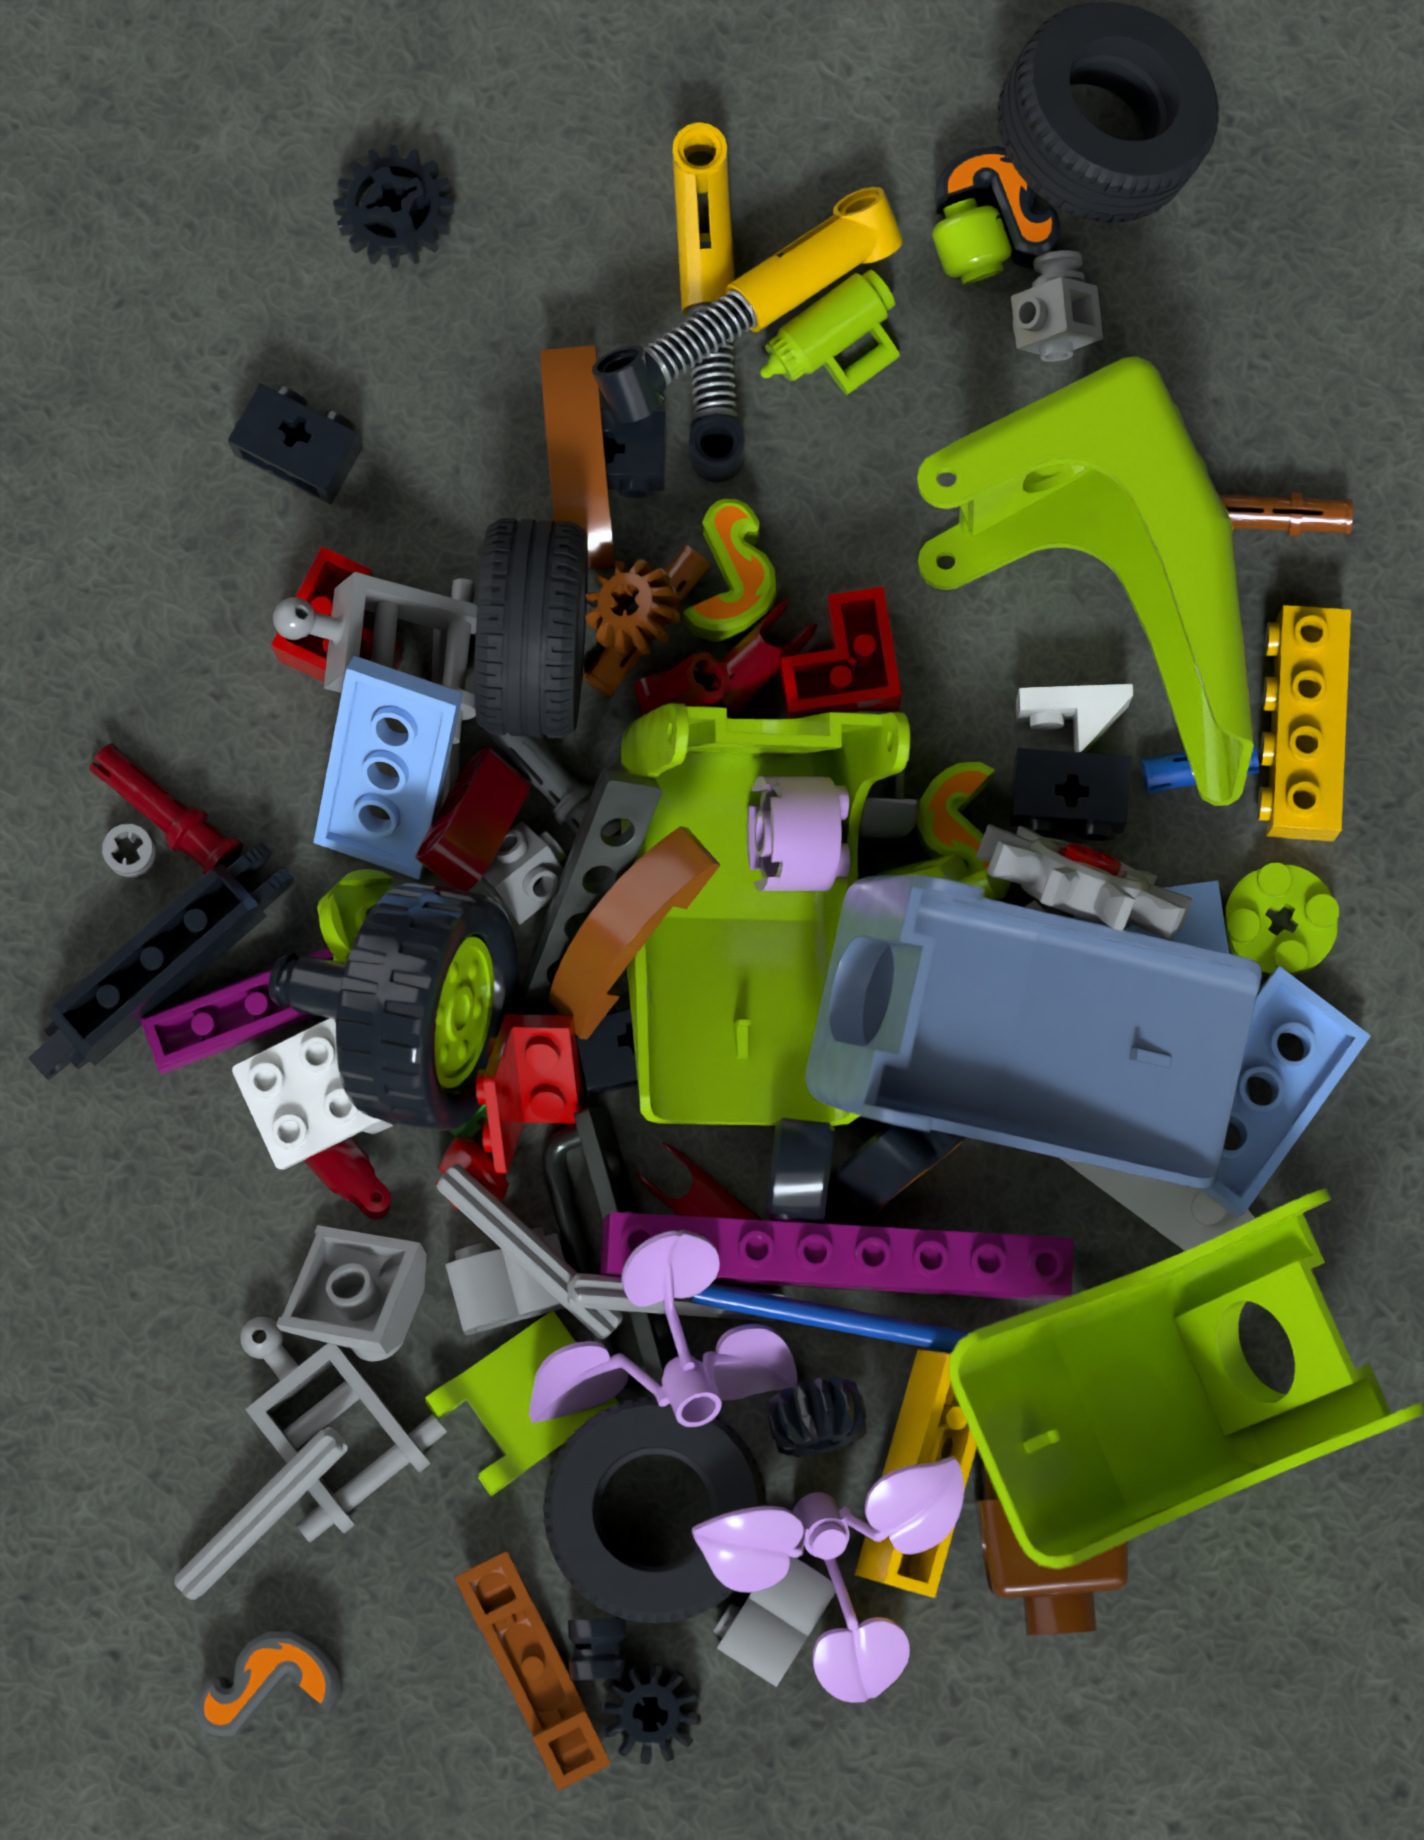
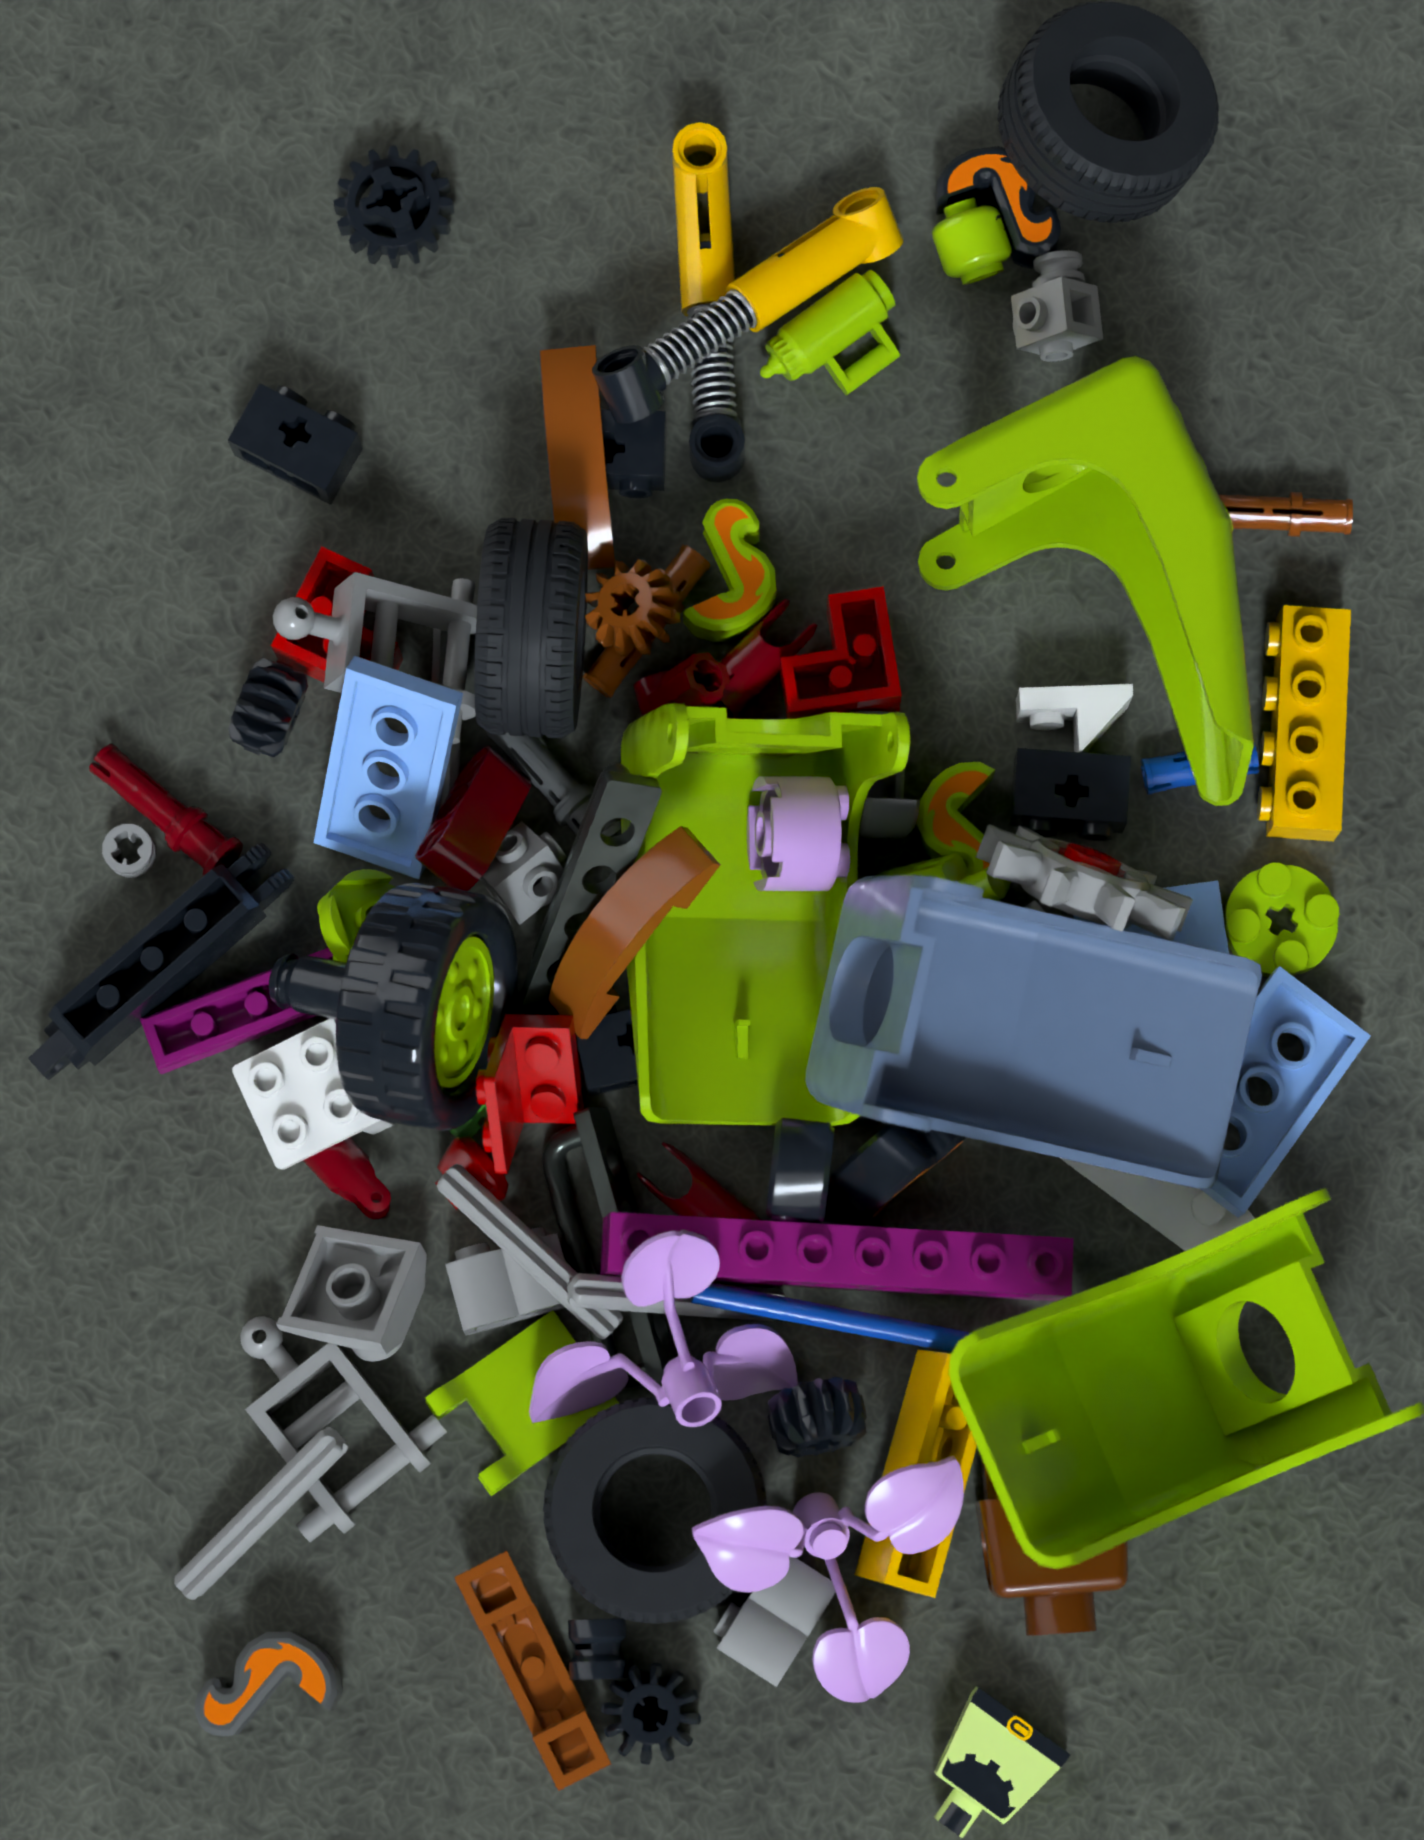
none -> black gear [228,658,308,757]
none -> torso [934,1687,1071,1838]

